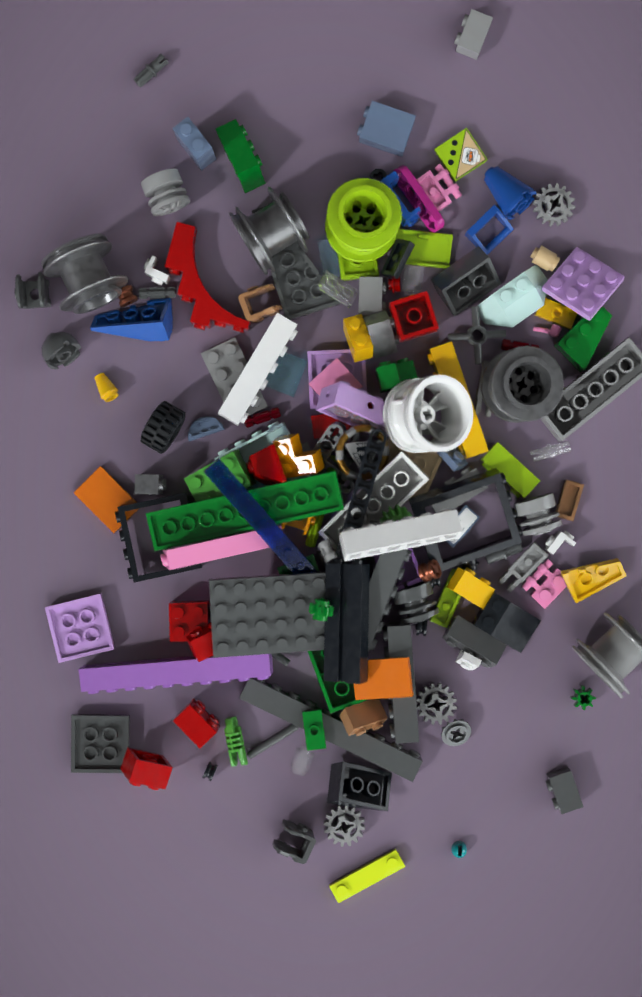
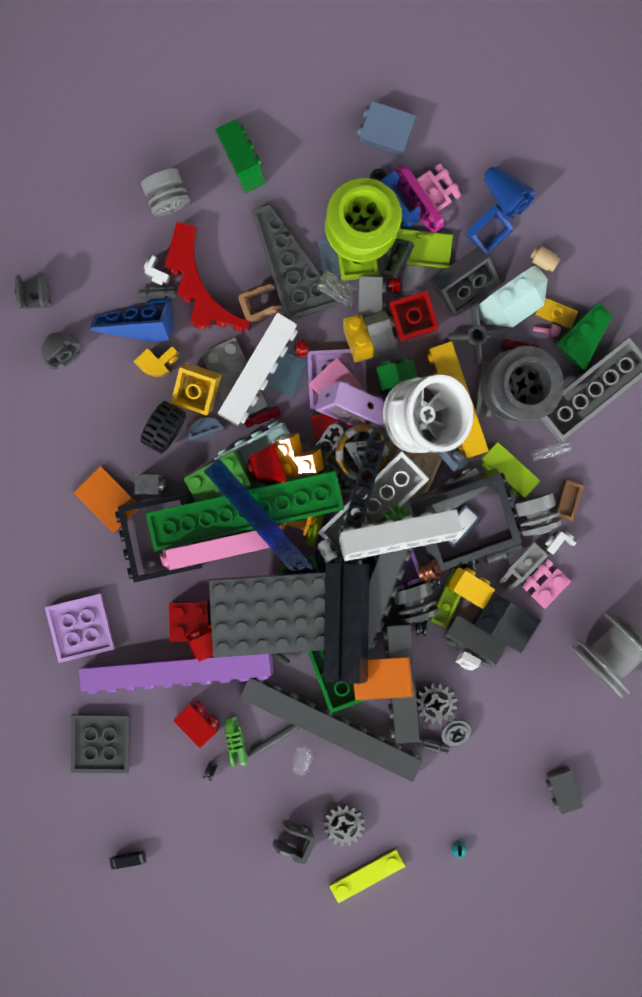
flat silver wheel [41,234,128,314] -> none
yellow cone [94,373,119,402] -> none
copper wheel [118,285,138,307] -> none
red brick [120,747,173,790] -> none
dark grey axle [134,53,169,87] -> none
sand blue brick [172,116,216,171] -> none
flat silver wheel [229,187,309,275] -> none
green plate [302,709,326,751] -> none
green gear [309,598,334,621] -> none
black slope [327,762,392,811] -> none
medium nougat brick [339,699,388,736] -> none
tile [434,128,488,182] -> none
light grey brick [454,9,493,60] -> none
light grey gear [532,183,575,227] -> none
lavender plate [542,247,625,321] -> none
yellow wing [560,558,627,603] -> none
green gear [570,685,596,710] -> none
none -> black beam [109,851,147,869]
none -> yellow brick [134,346,180,377]
none -> yellow brick [171,362,222,416]
none -> red plate [294,338,308,358]
none -> dark grey axle [412,736,450,755]

